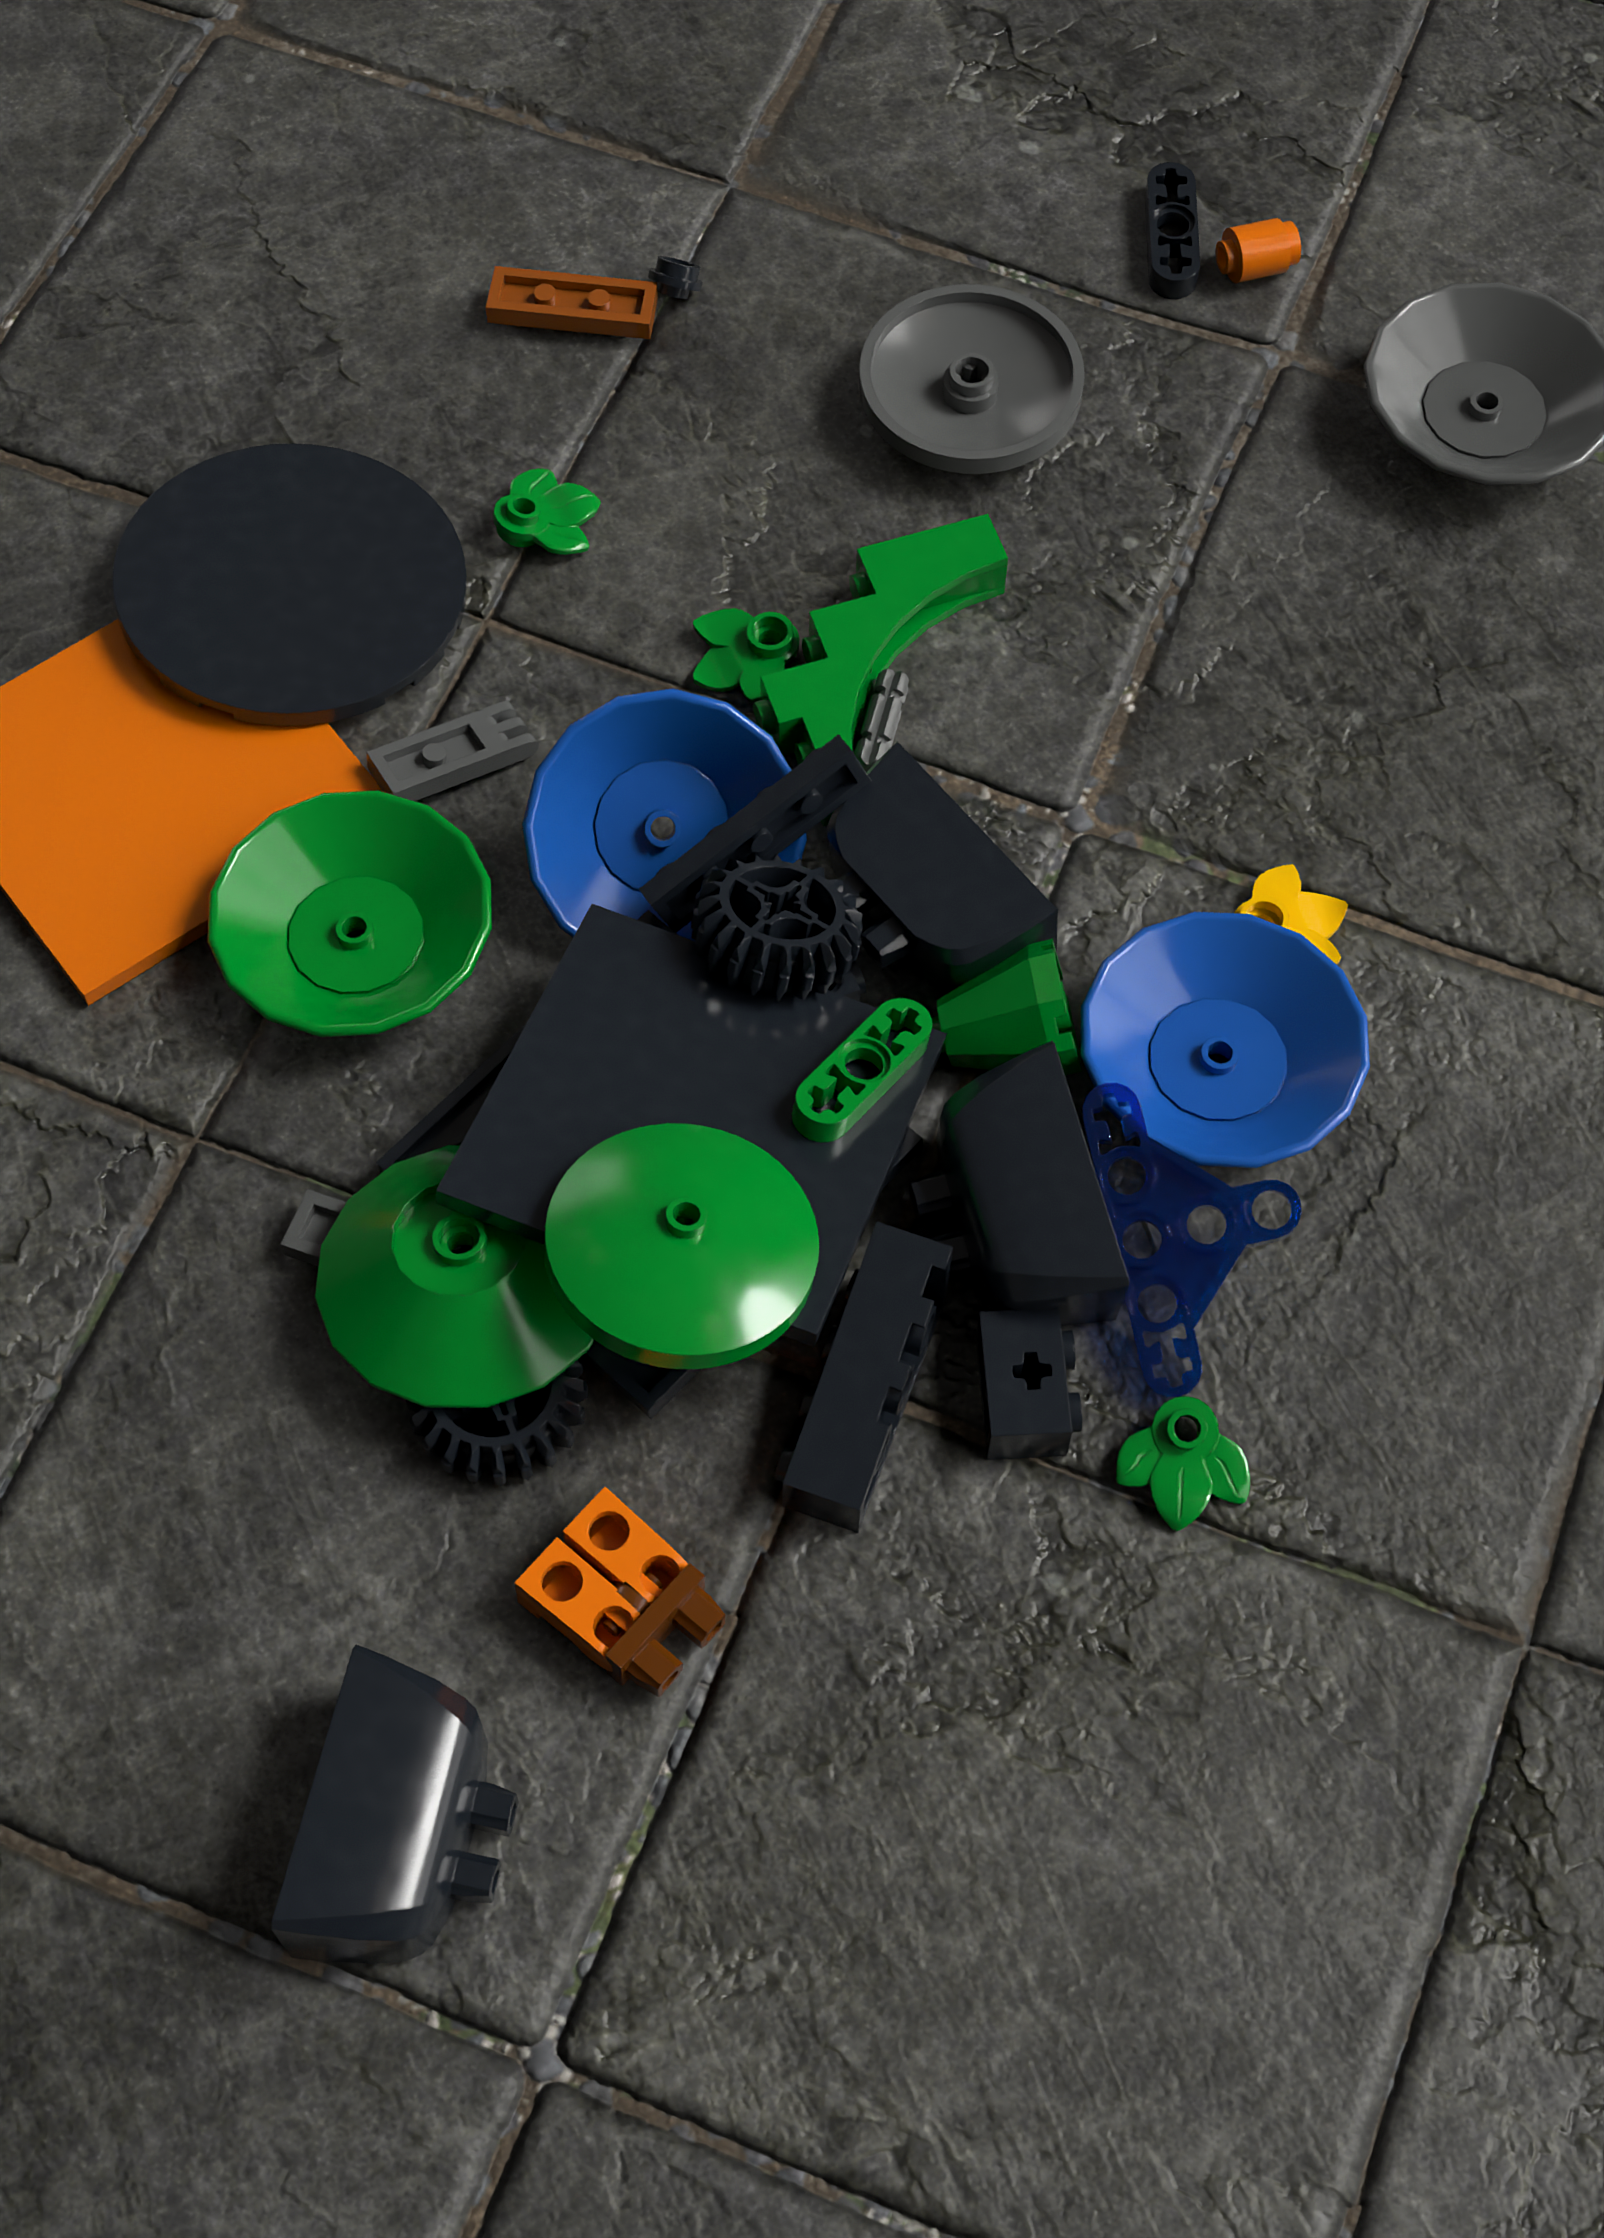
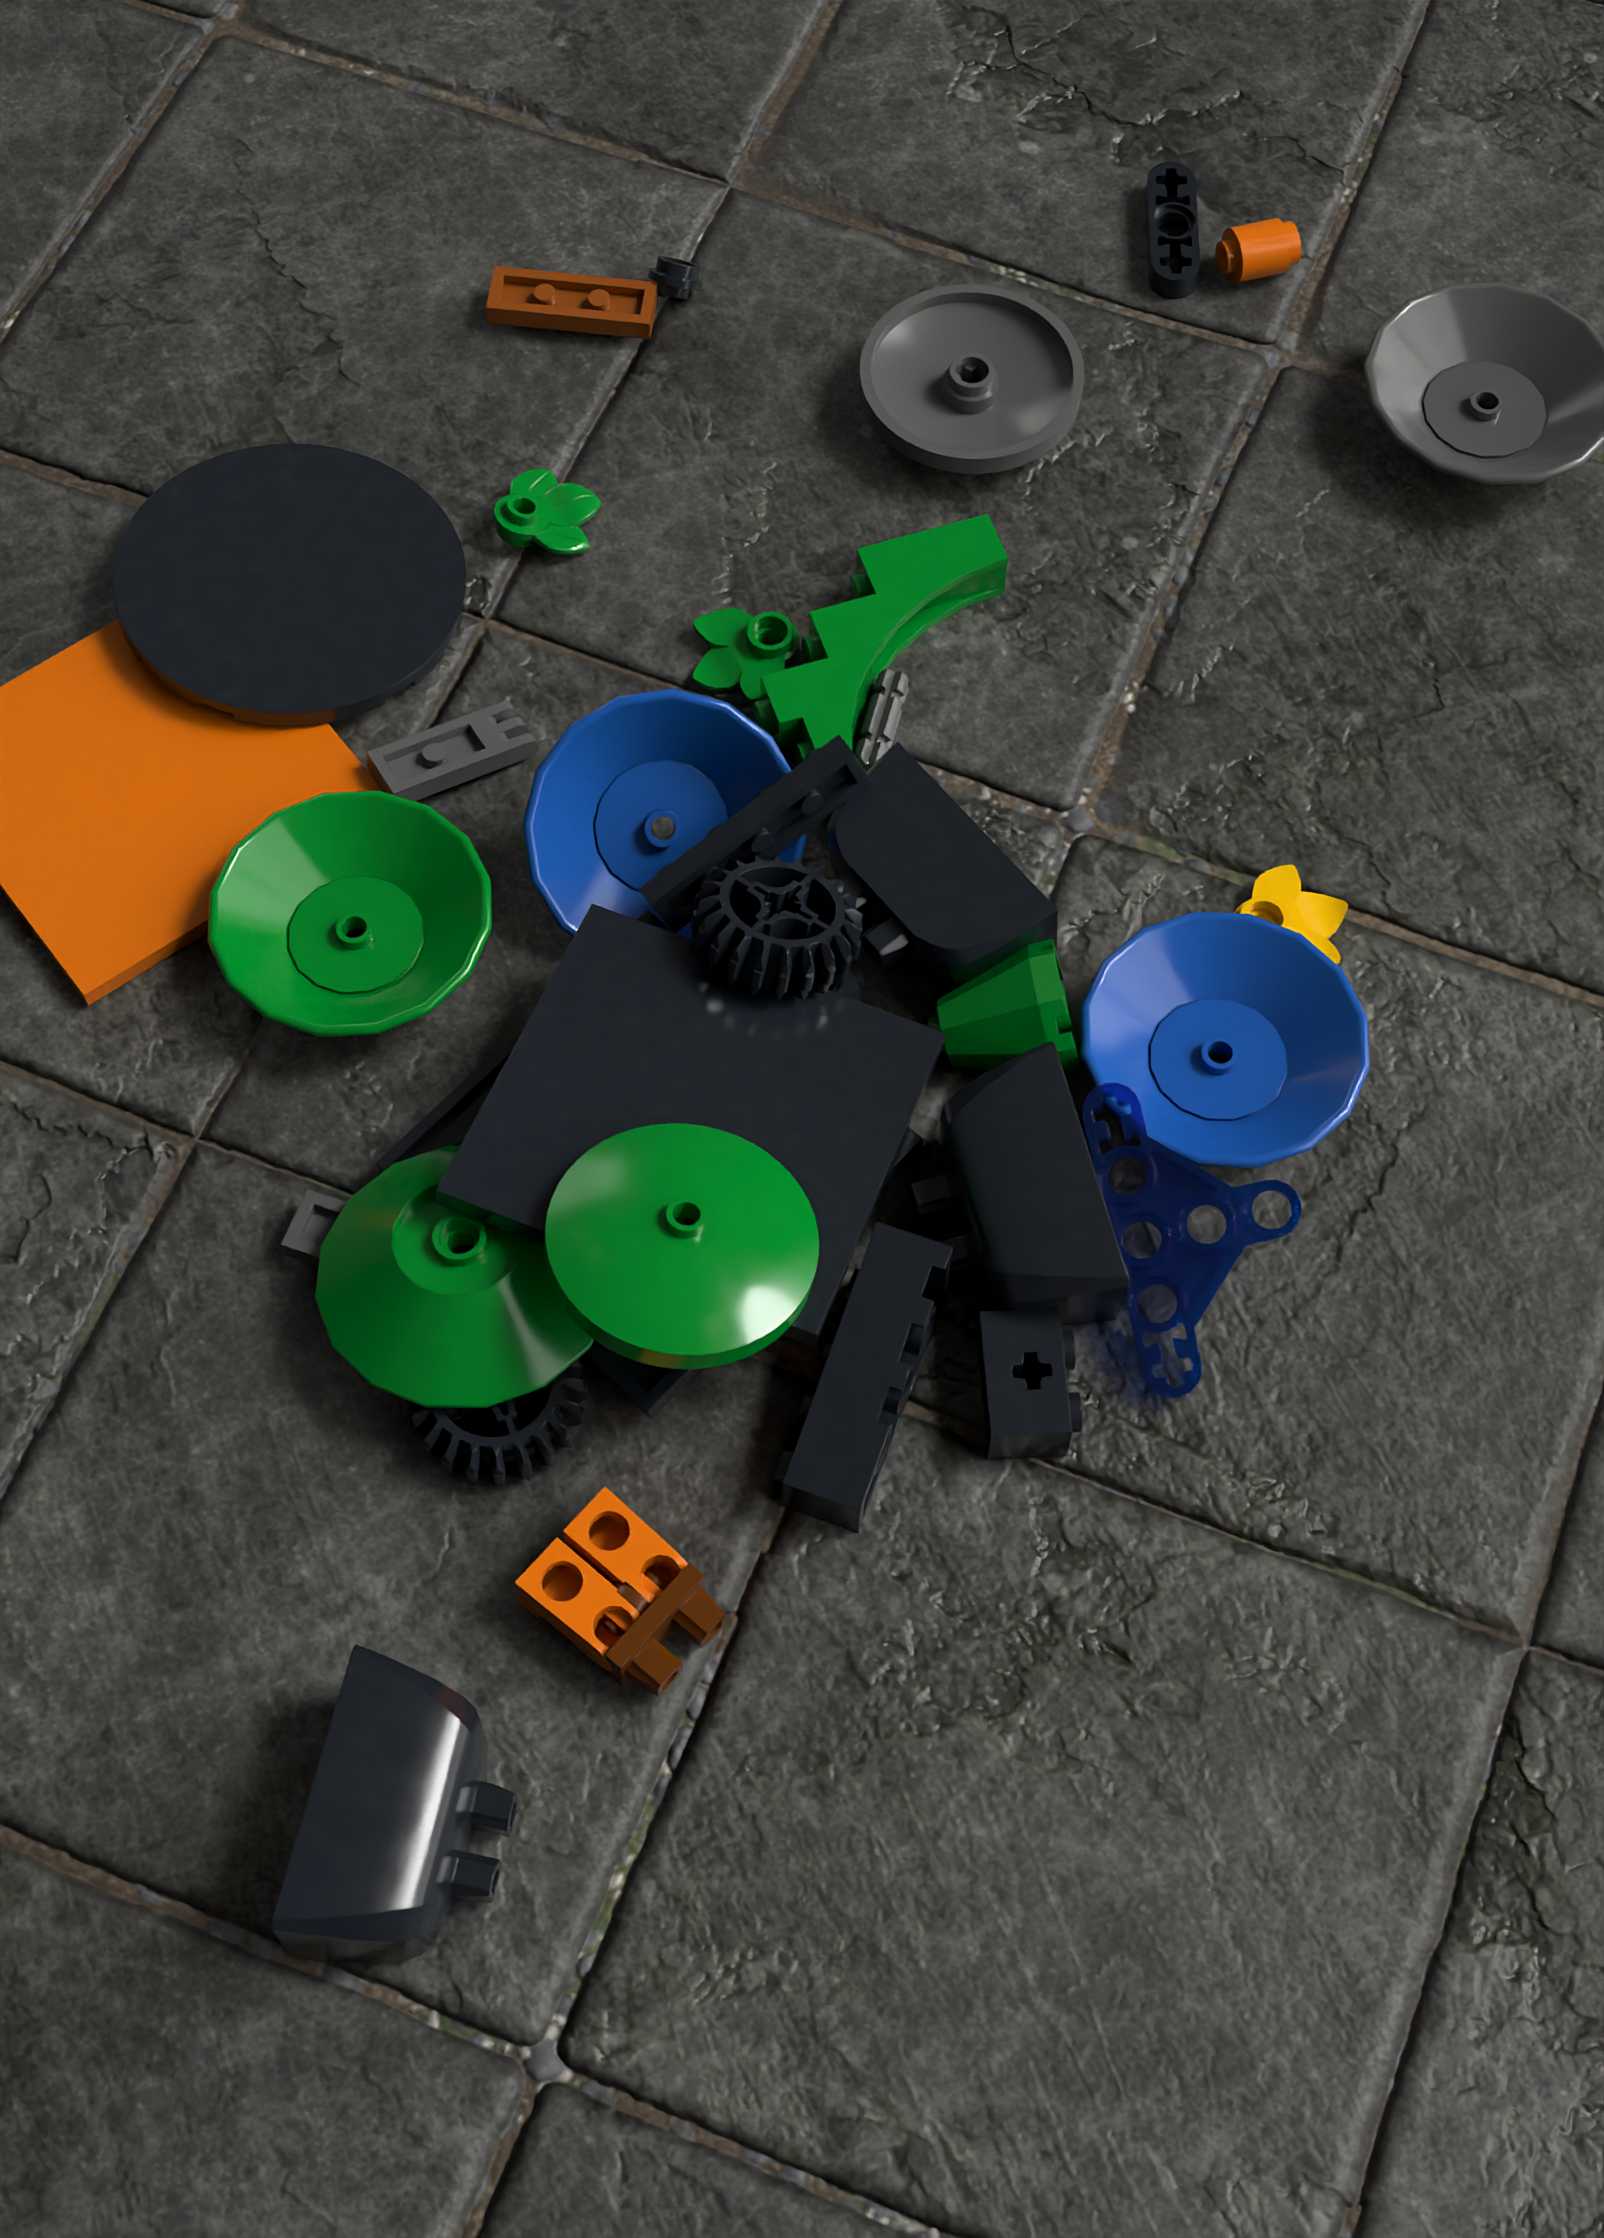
green beam [792,998,932,1142] -> none
green plate [1116,1396,1250,1531] -> none

